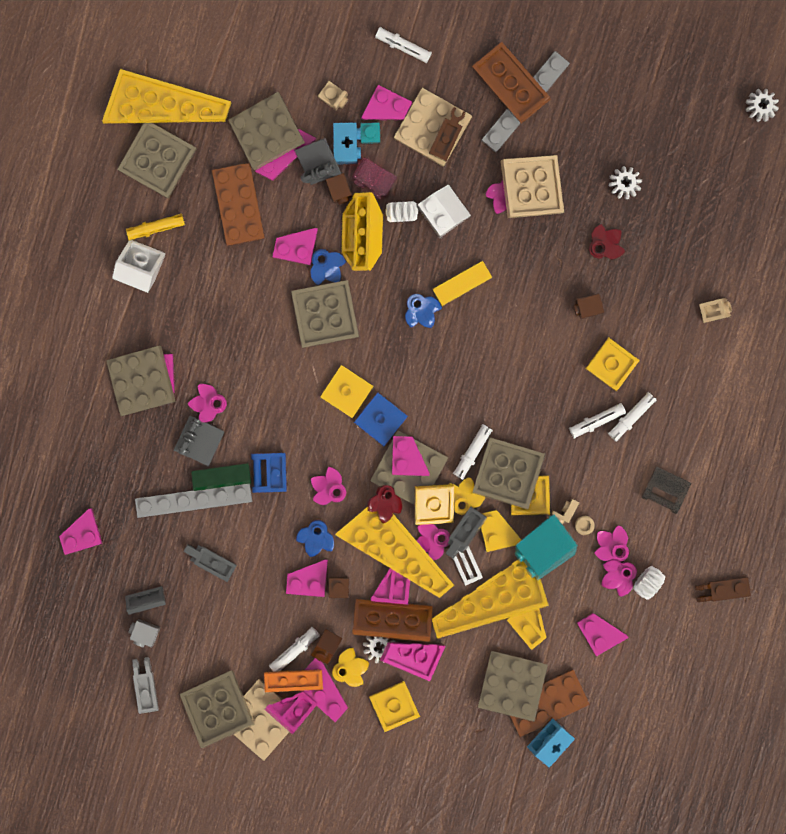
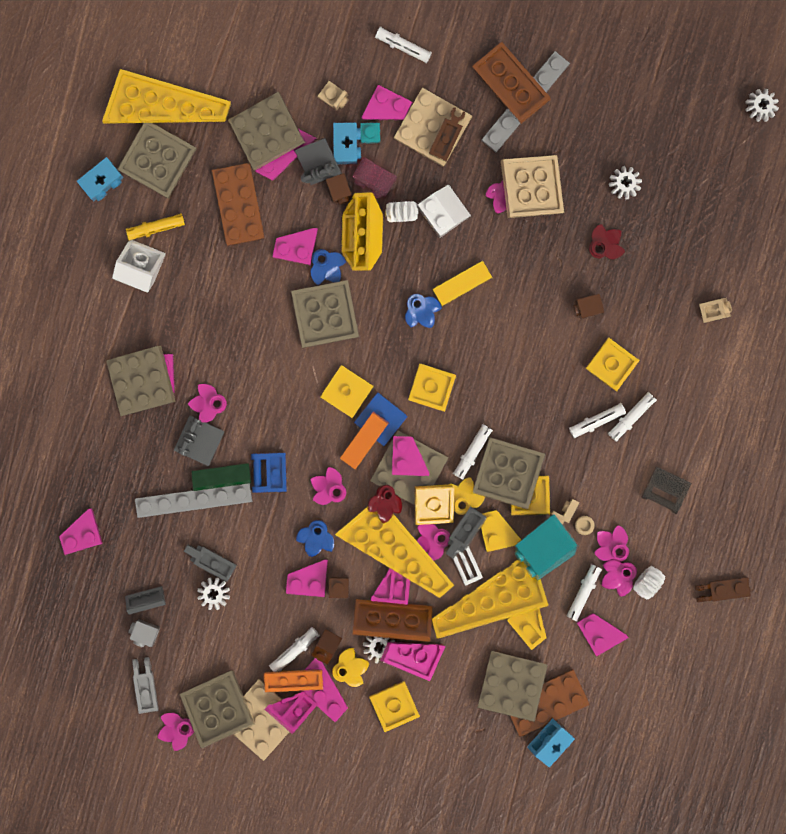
none -> dark azure brick [77,157,124,201]
none -> dark pink plate [158,713,194,751]
none -> white gear [197,577,230,610]
none -> orange tile [340,412,389,469]
none -> yellow plate [408,364,456,412]
none -> white pin [566,564,602,621]

